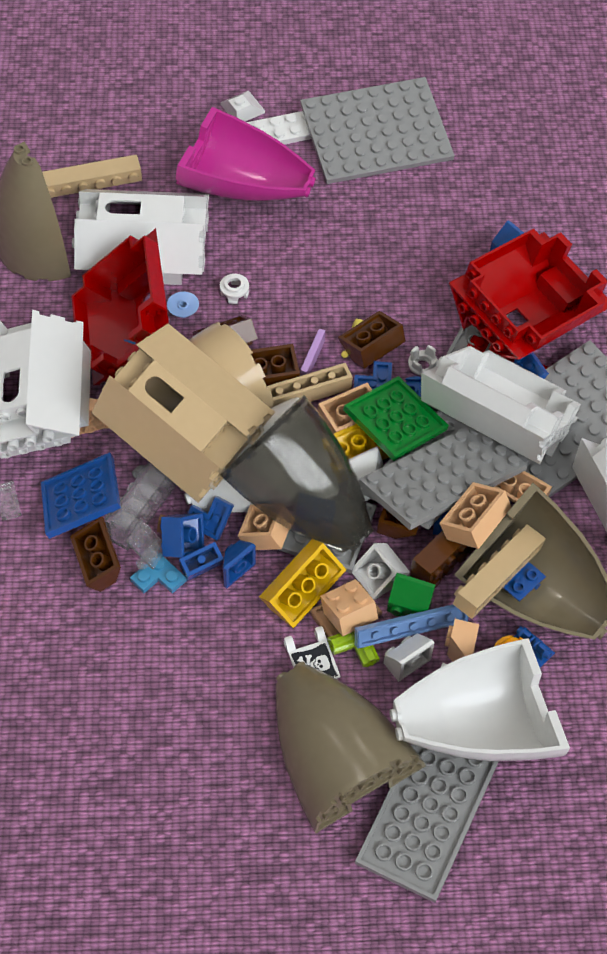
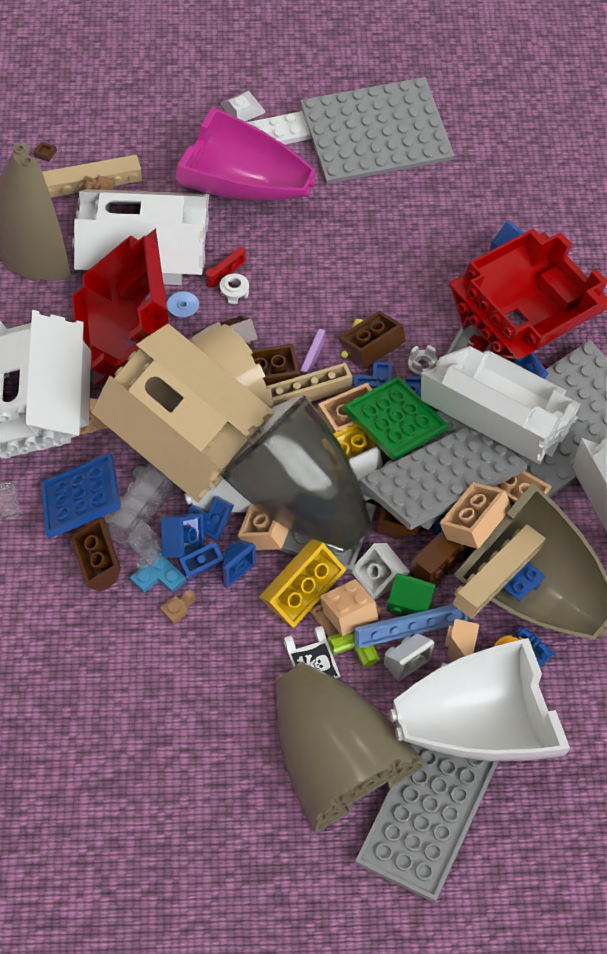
none -> reddish brown tile [34,142,57,162]
none -> medium nougat plate [83,175,115,190]
none -> medium nougat plate [160,589,196,625]
none -> red plate [206,247,246,288]

